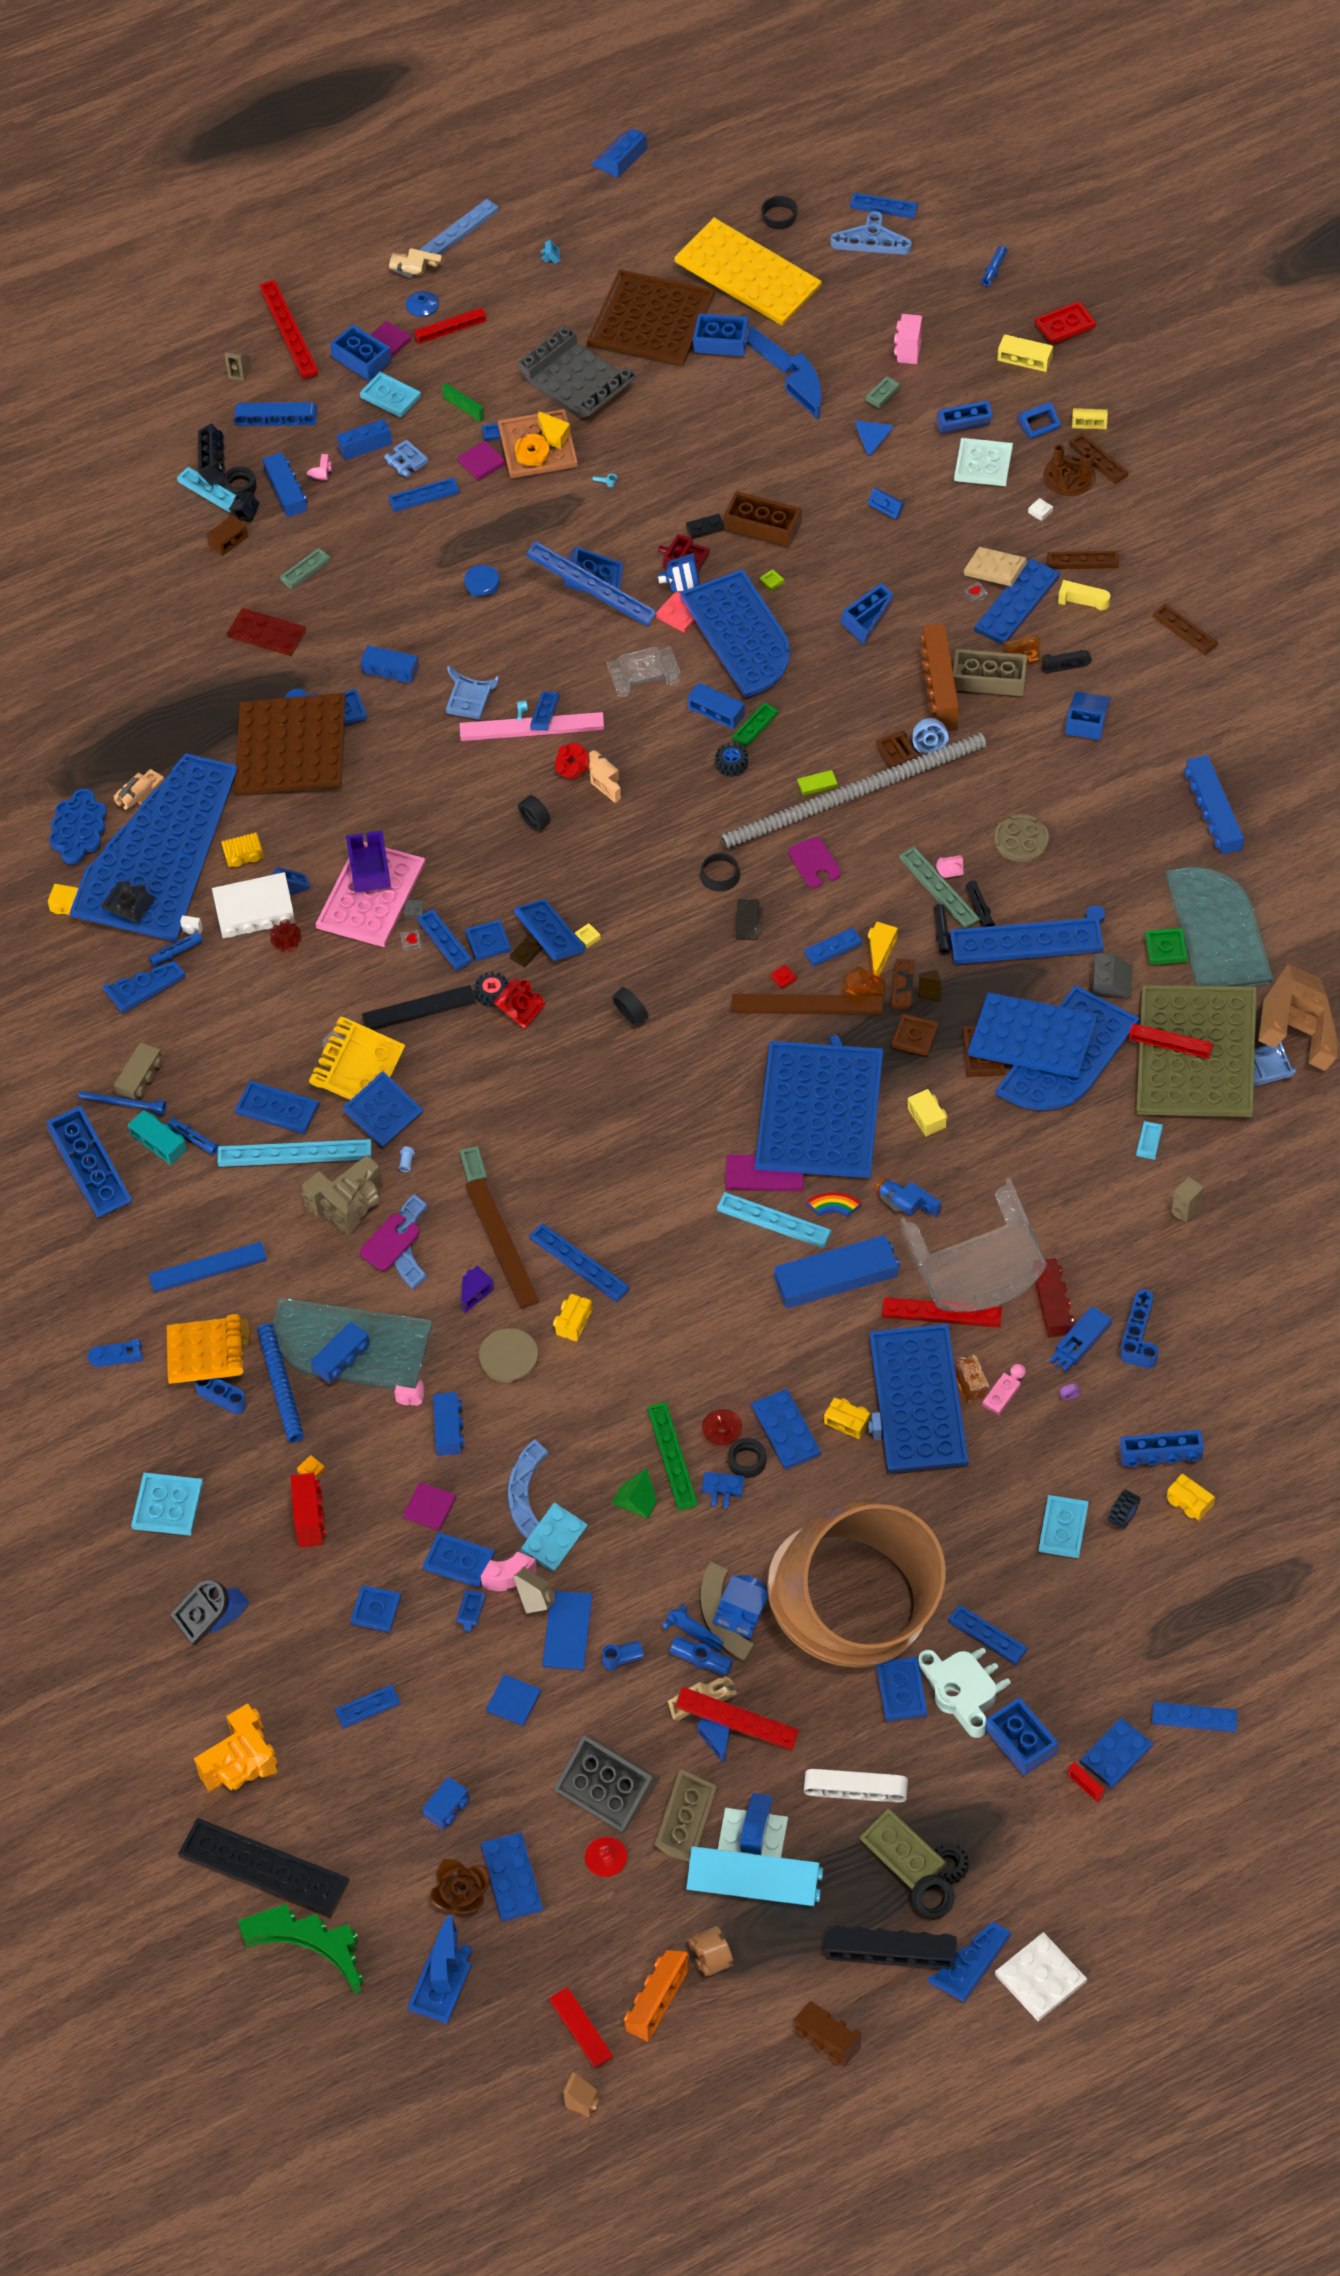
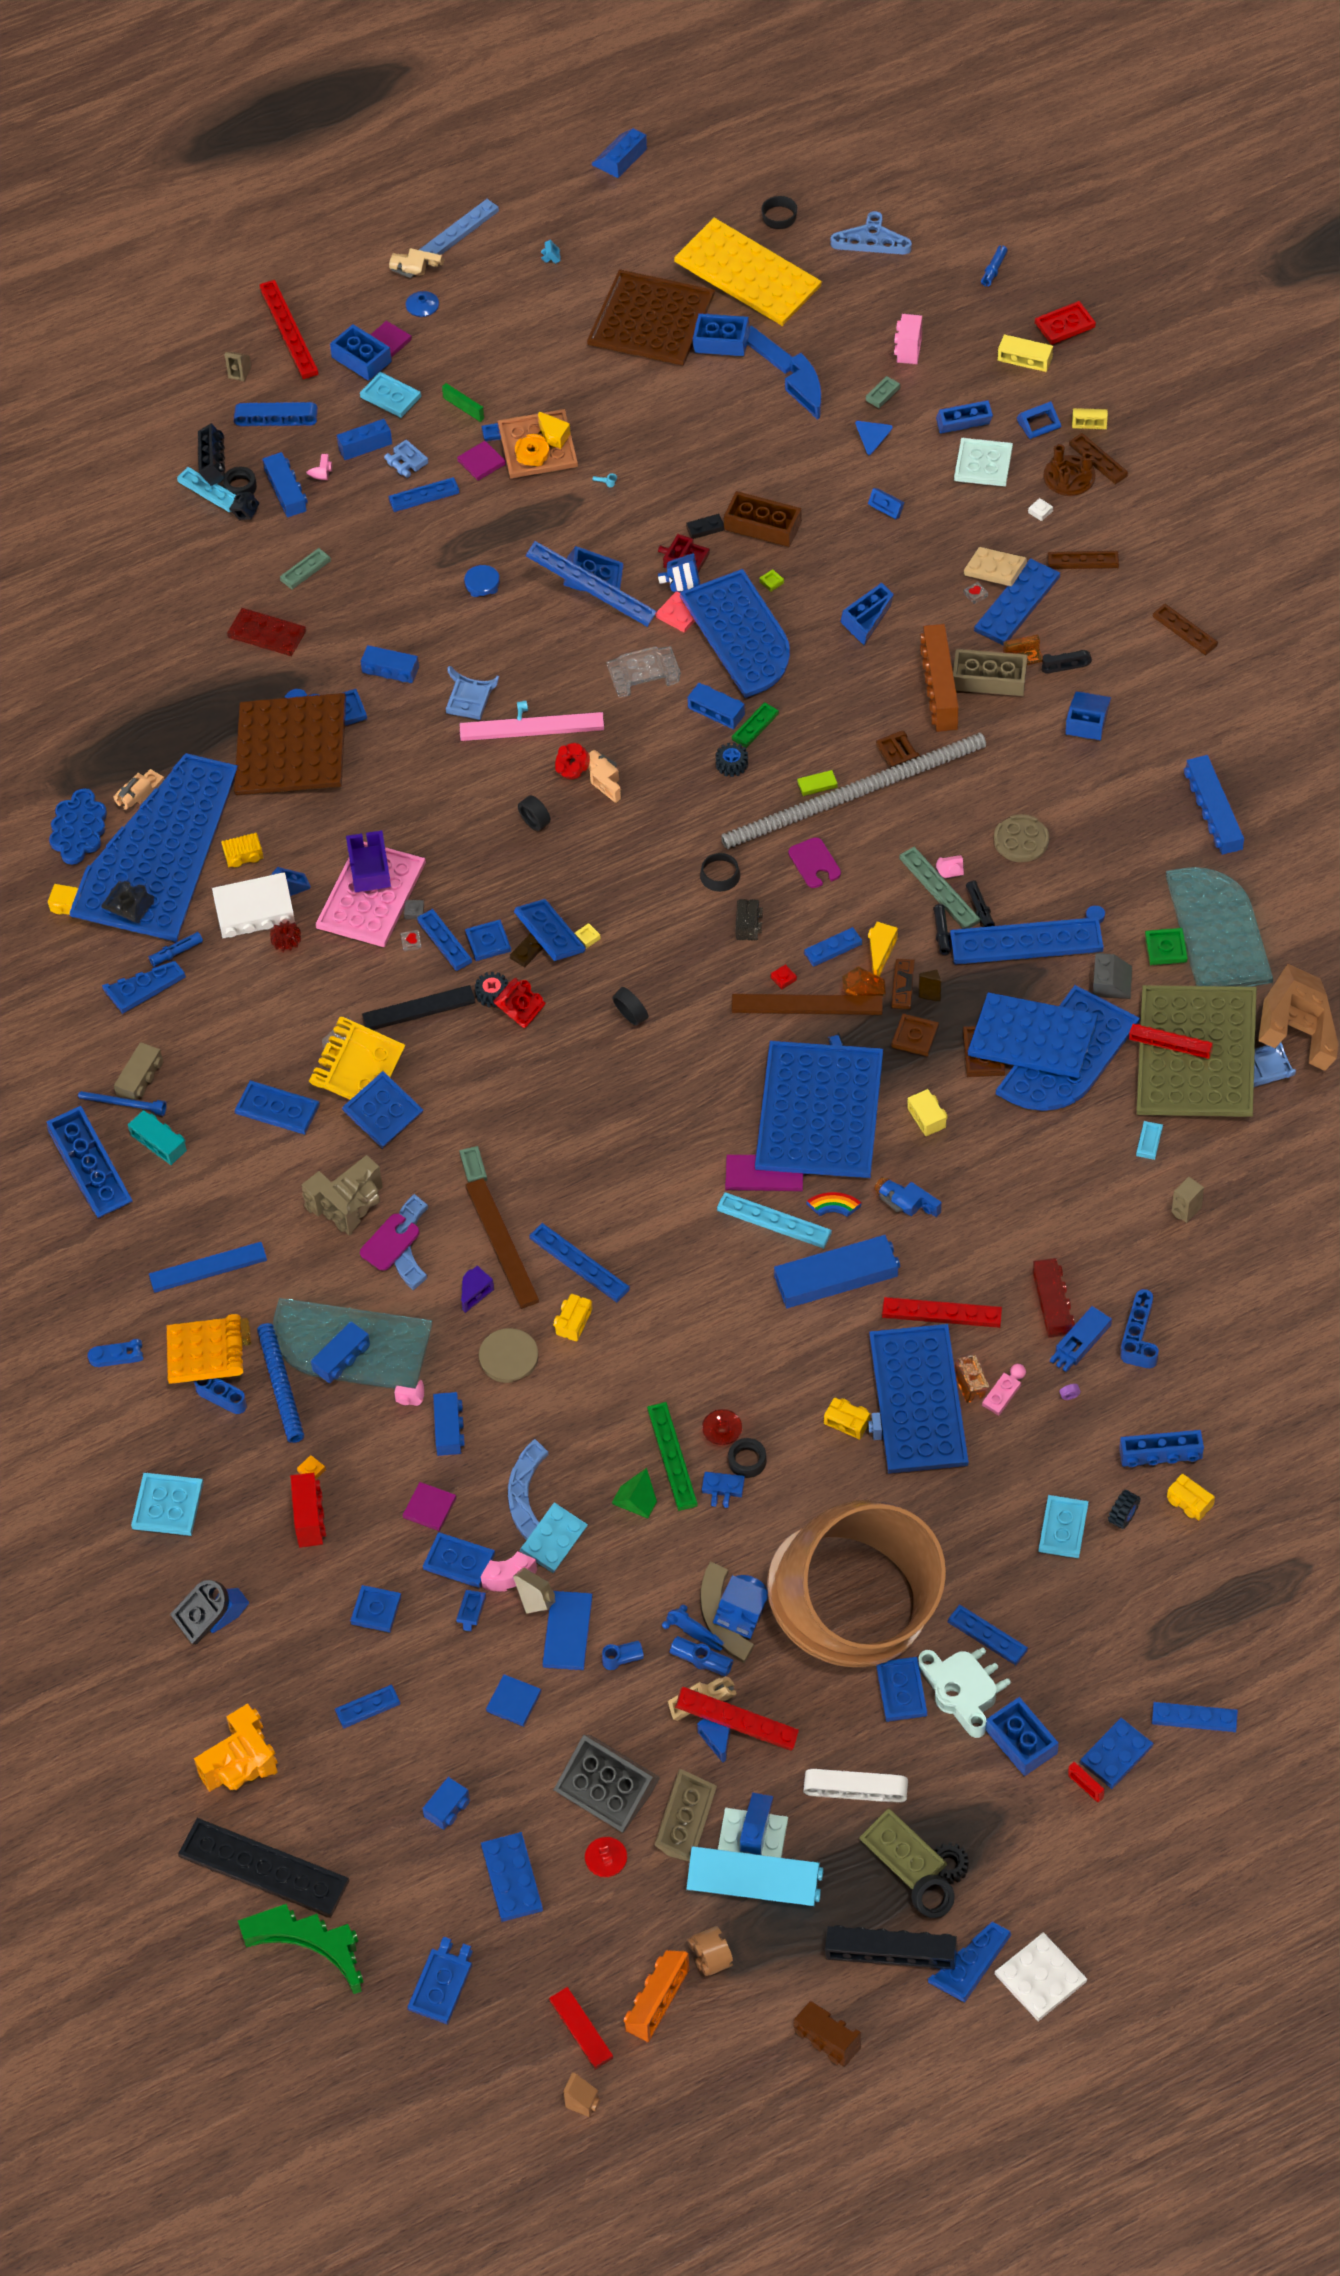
blue pin [167,1117,219,1155] -> none
white plate [180,915,202,935] -> none
reddish brown brick [206,515,248,556] -> none
medium azure plate [218,1139,372,1167] -> none
light blue pin [399,1146,415,1172] -> none
red piece [414,308,487,344] -> none
reddish brown brick [430,1859,490,1915] -> none
blue slope [430,1916,460,1994] -> none
dark grey slope [517,325,638,418] -> none
blue tile [530,691,560,731] -> none
blue plate [751,1389,821,1470] -> none
blue tile [850,193,918,219] -> none
clear windscreen [899,1177,1047,1312] -> none
light blue cylinder [912,718,949,753] -> none
light yellow leg [1058,580,1110,610] -> none

